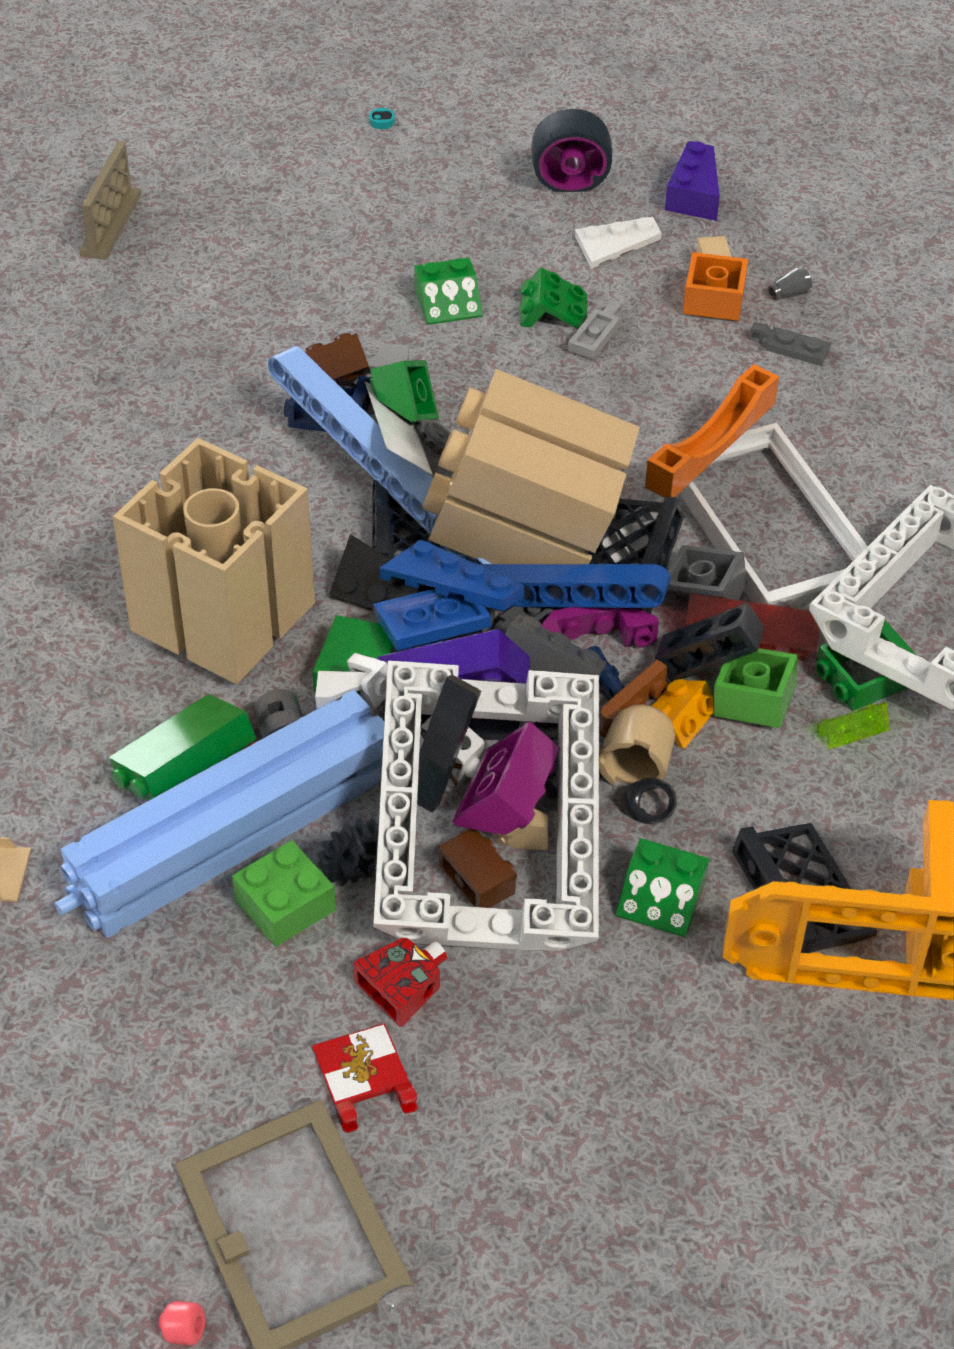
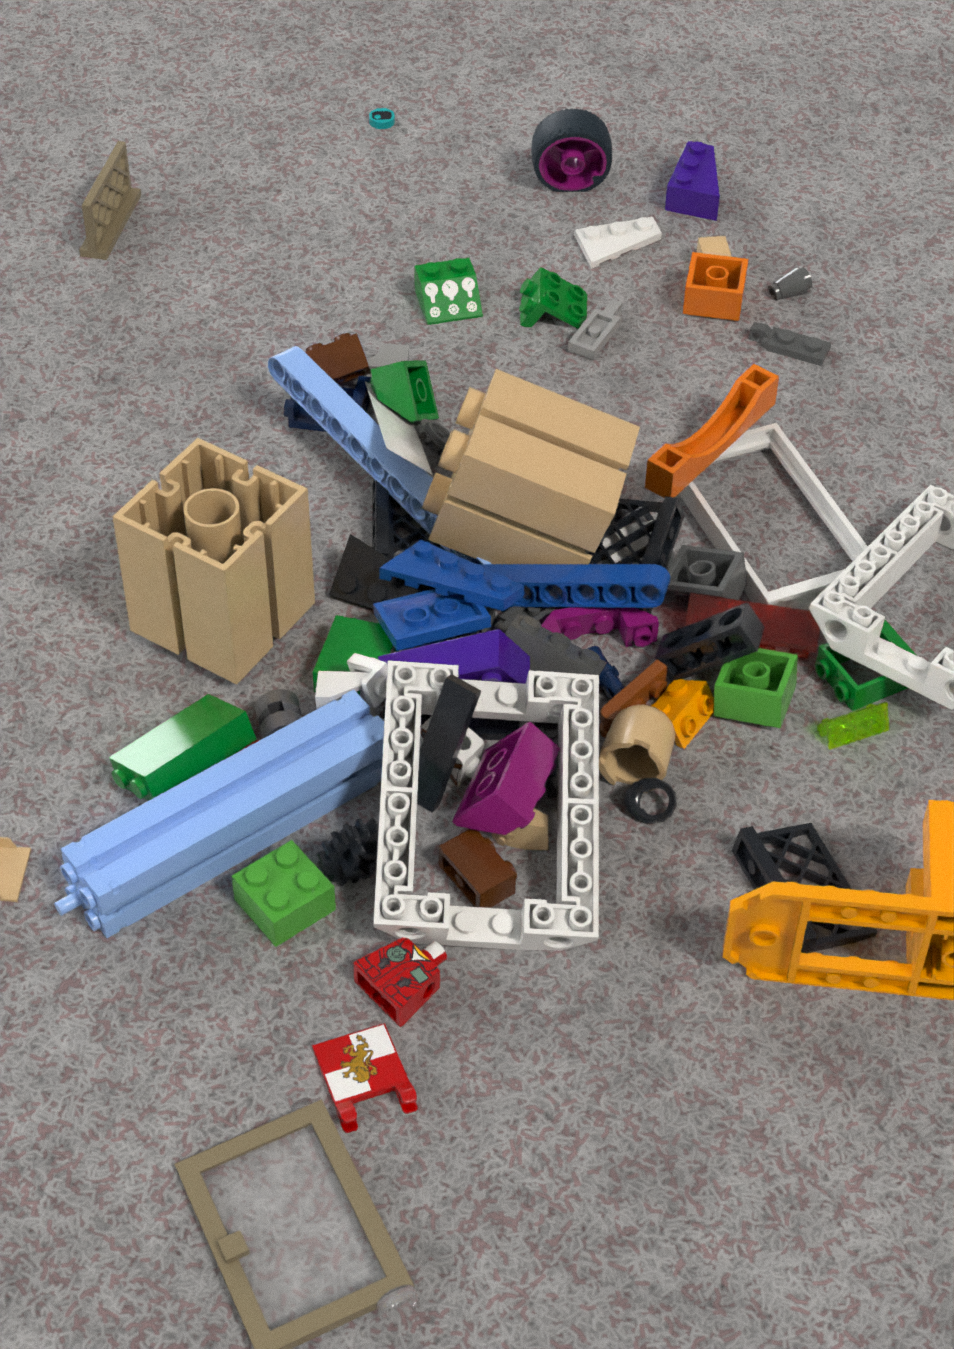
coral piece [159,1300,206,1346] -> none
green slope [616,838,710,938] -> none

